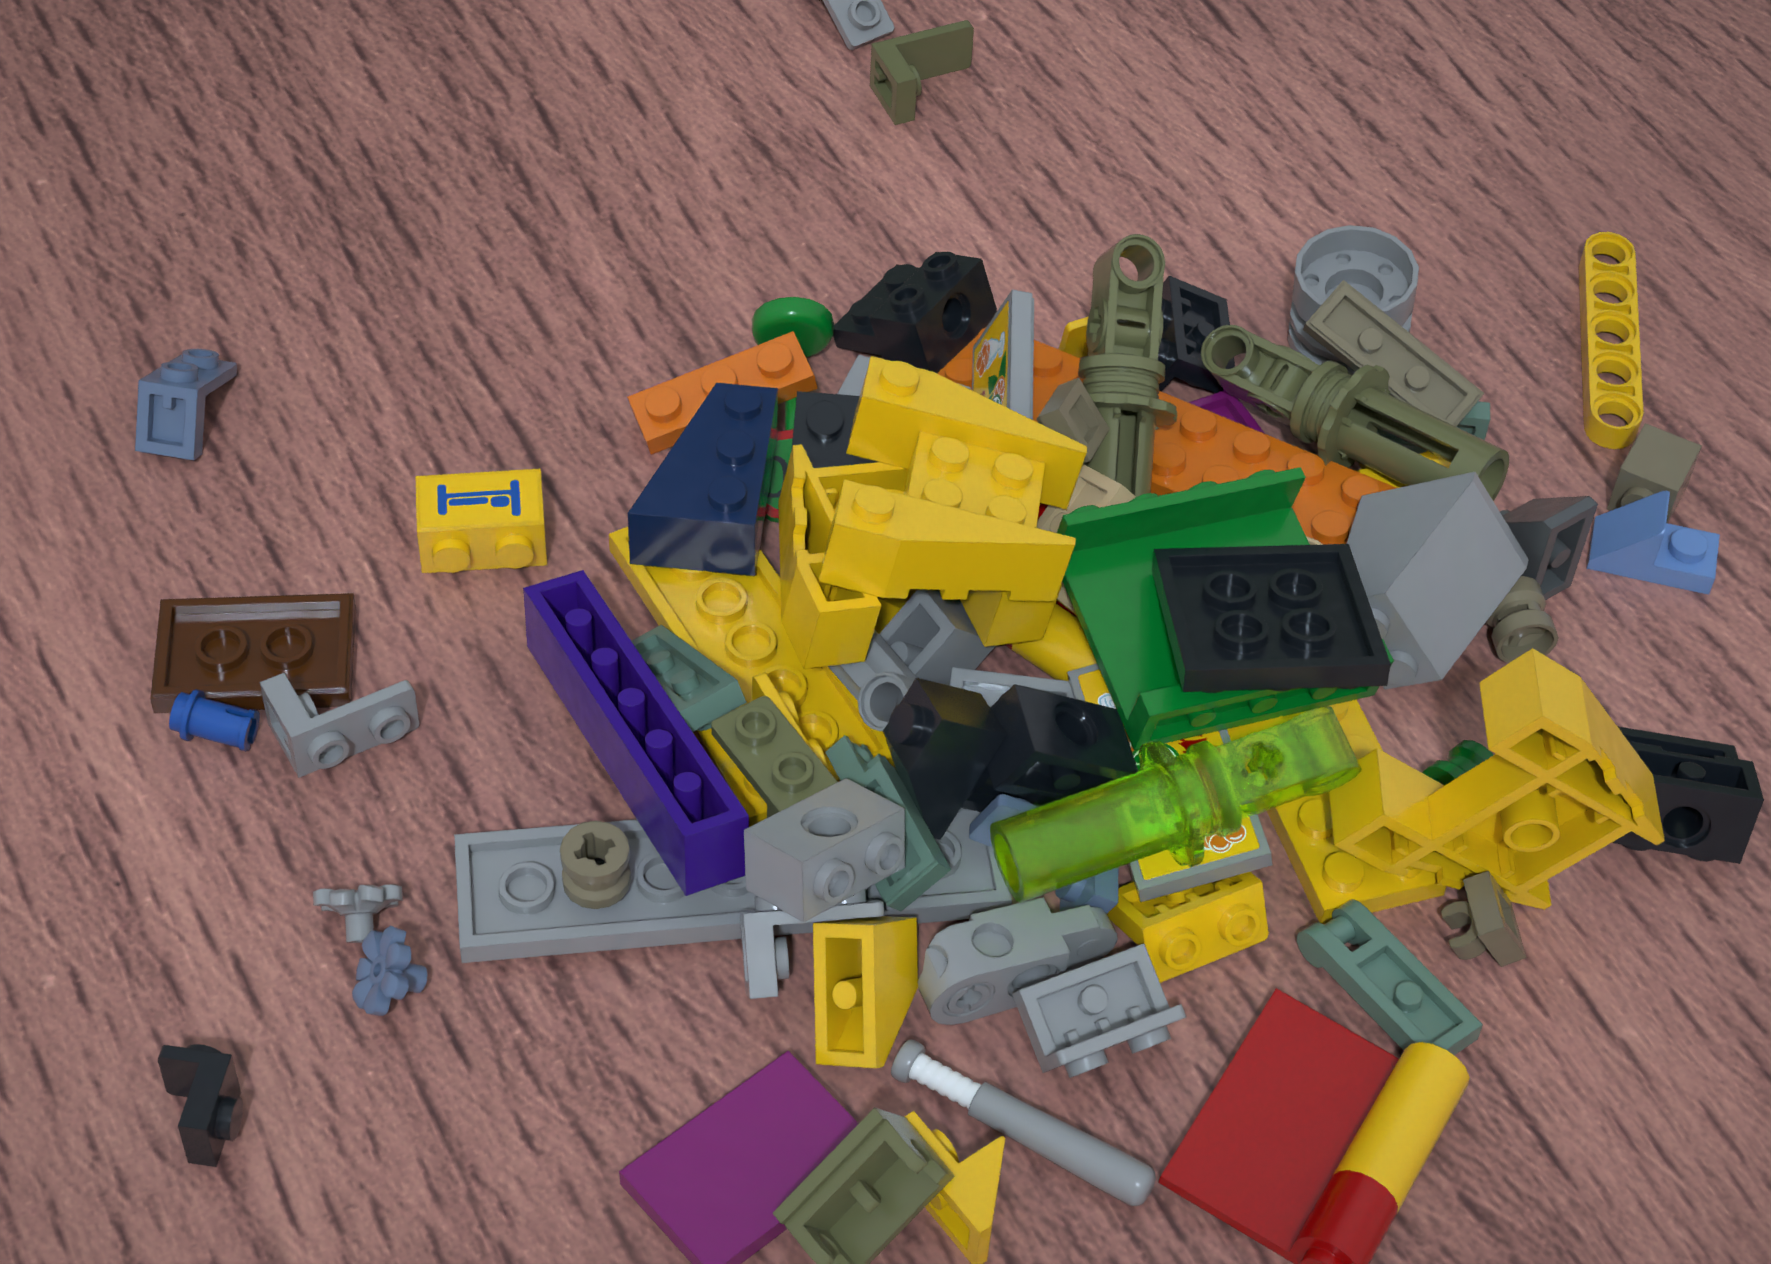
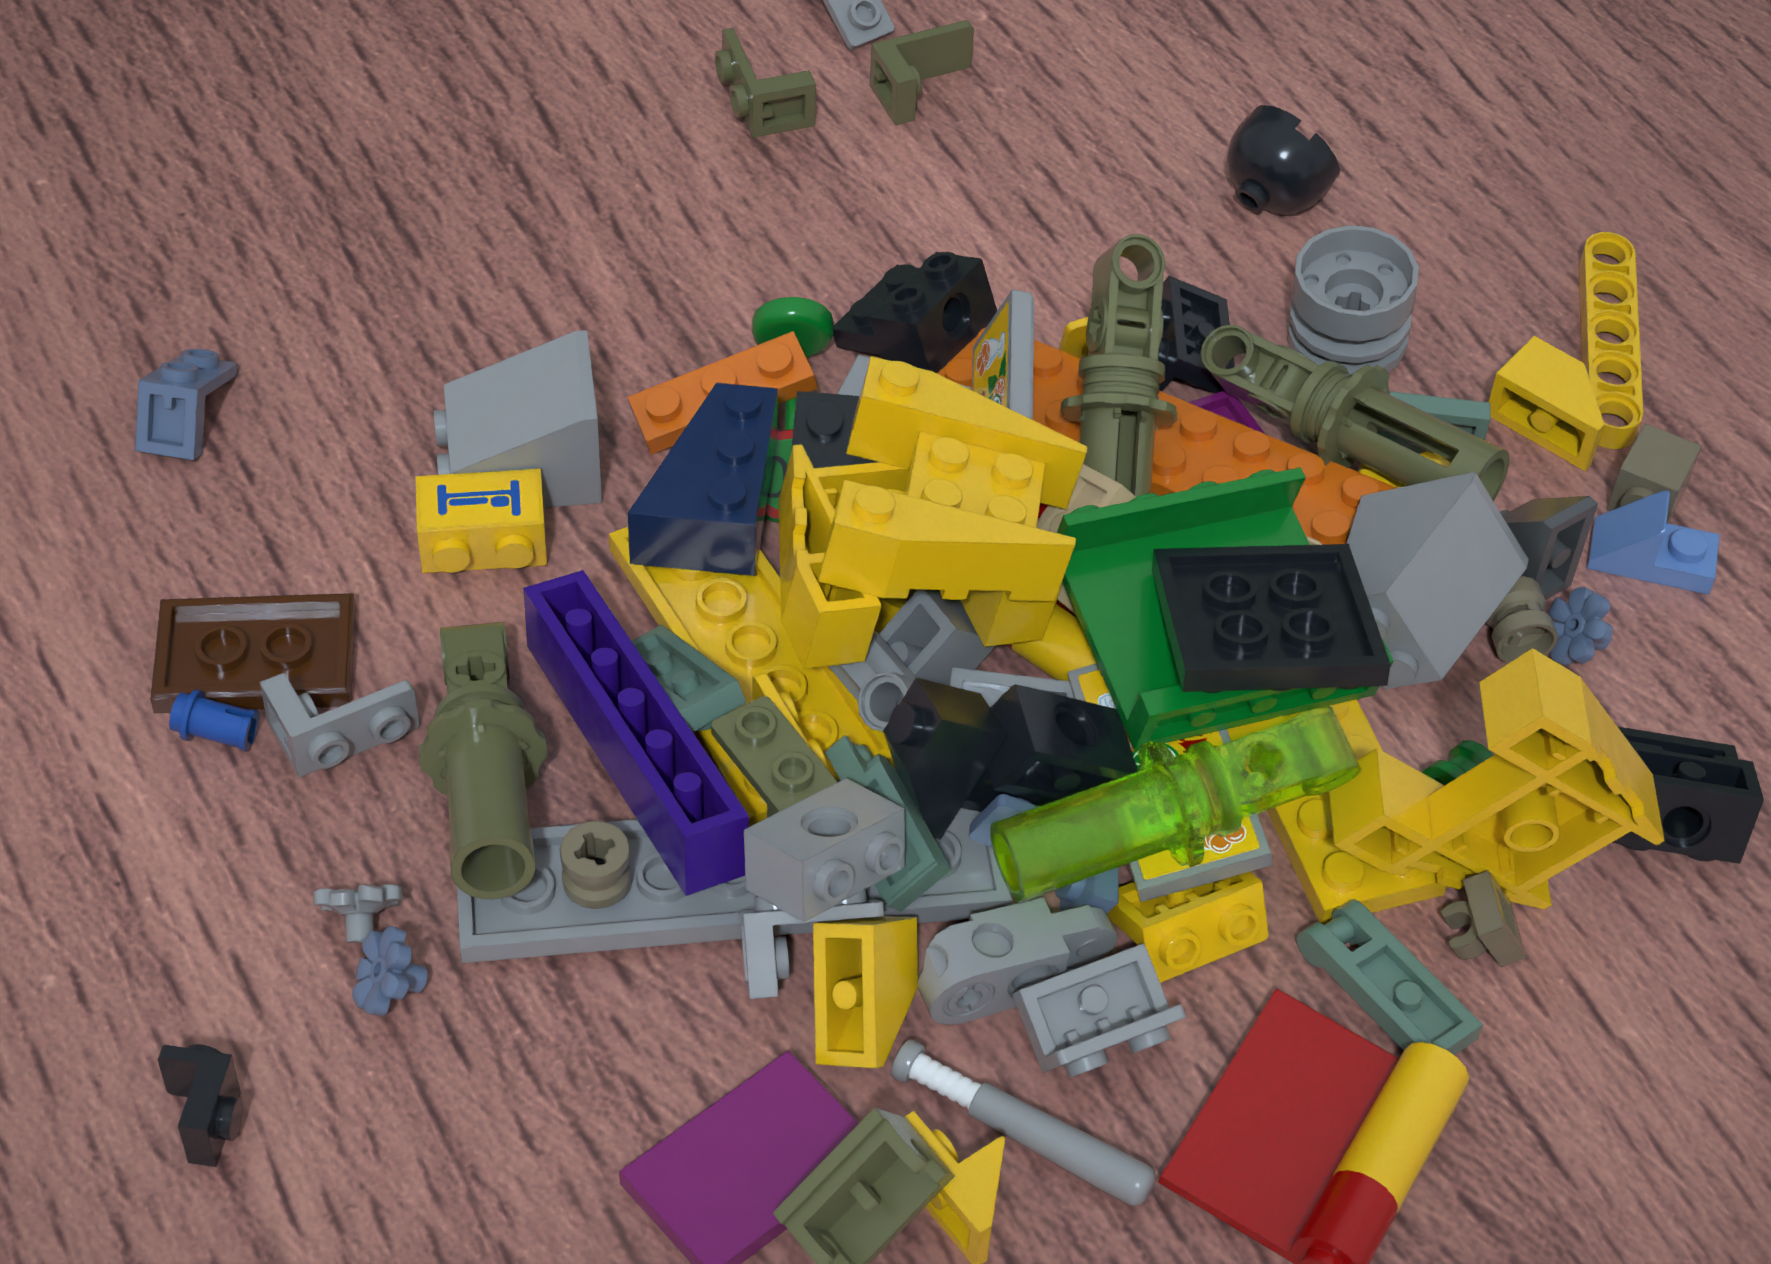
dark tan tile [1036,378,1110,463] -> none
dark tan tile [1303,280,1484,427] -> none
none -> olive piece [419,621,548,900]
none -> light grey slope [434,330,602,508]
none -> olive bracket [715,28,816,138]
none -> black cylinder [1227,105,1340,215]
none -> yellow slope [1488,336,1605,471]
none -> sand blue plant [1549,587,1613,666]

